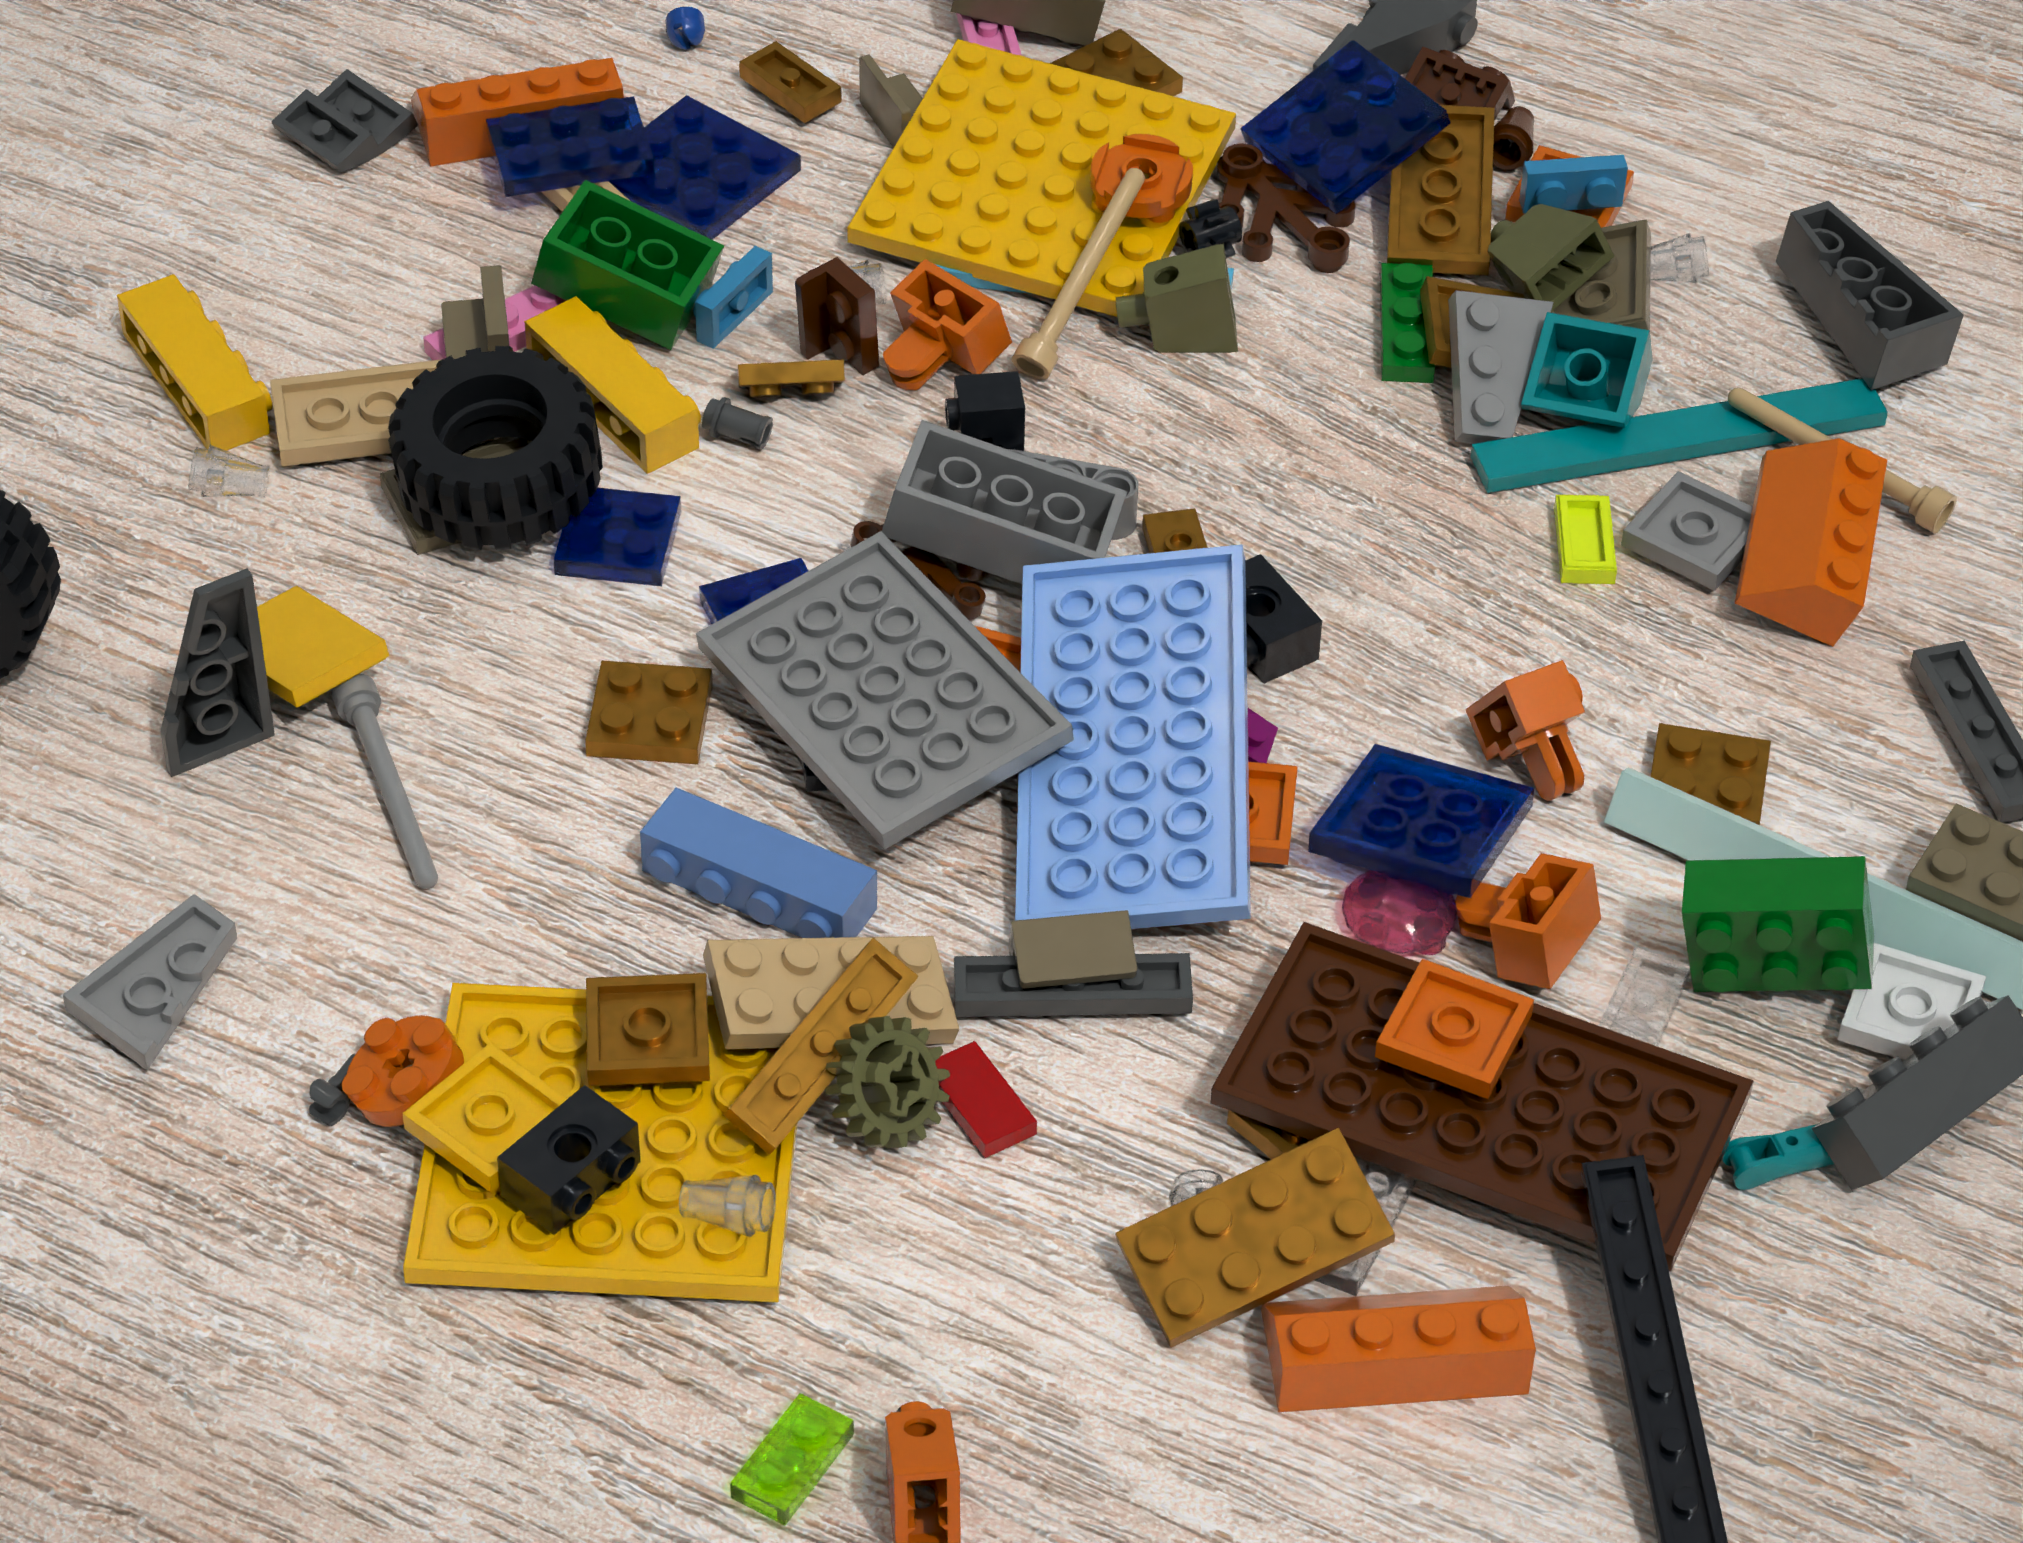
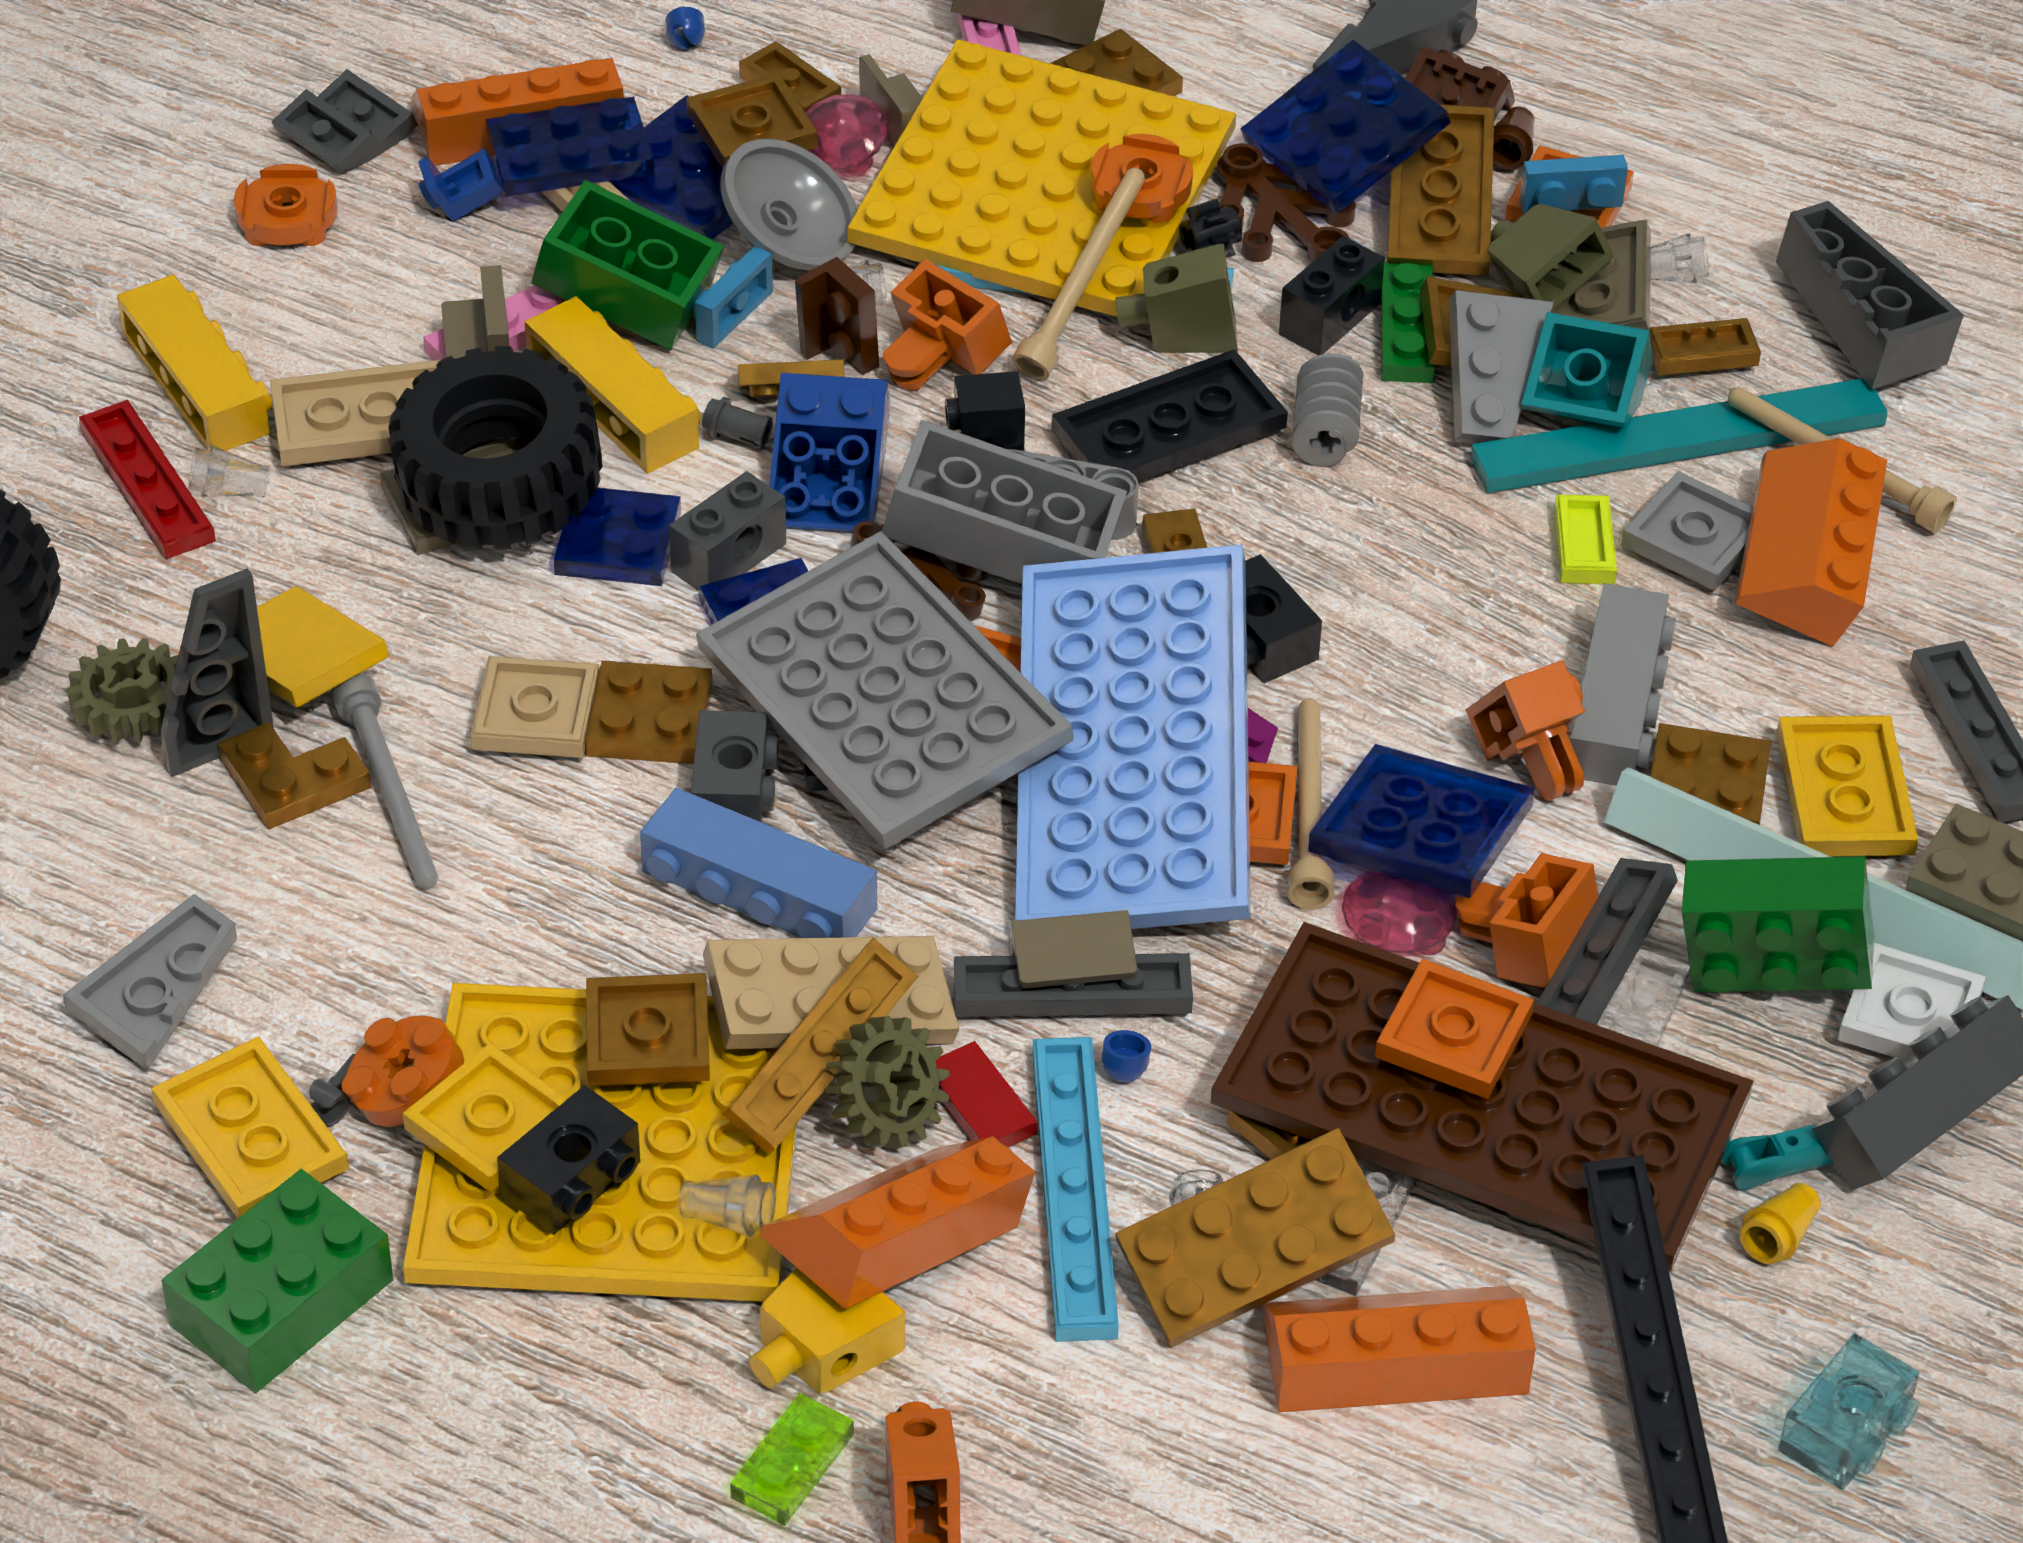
none -> olive gear [67,638,178,743]
none -> red tile [79,400,216,560]
none -> yellow plate [151,1036,349,1219]
none -> green brick [161,1168,394,1394]
none -> pearl gold plate [217,722,372,830]
none -> orange plate [234,164,338,246]
none -> blue bracket [418,148,504,222]
none -> tan plate [470,656,599,758]
none -> dark grey brick [669,471,786,599]
none -> pearl gold plate [687,73,818,170]
none -> dark grey brick [691,710,779,823]
none -> light grey dish [720,139,857,271]
none -> yellow torso [749,1268,905,1393]
none -> orange slope [760,1136,1036,1309]
none -> blue slope [769,373,890,533]
none -> clear pink dish [804,94,888,174]
none -> medium azure tile [1032,1037,1119,1342]
none -> black plate [1051,349,1288,482]
none -> blue hinge [1102,1030,1151,1083]
none -> black brick [1279,236,1385,356]
none -> tan piece [1288,698,1334,910]
none -> light grey piece [1292,353,1363,467]
none -> dark grey plate [1536,858,1678,1025]
none -> light grey brick [1570,583,1676,786]
none -> pearl gold plate [1650,318,1761,376]
none -> yellow cone [1740,1183,1821,1264]
none -> yellow plate [1776,715,1918,856]
none -> clear light blue brick [1778,1333,1920,1491]

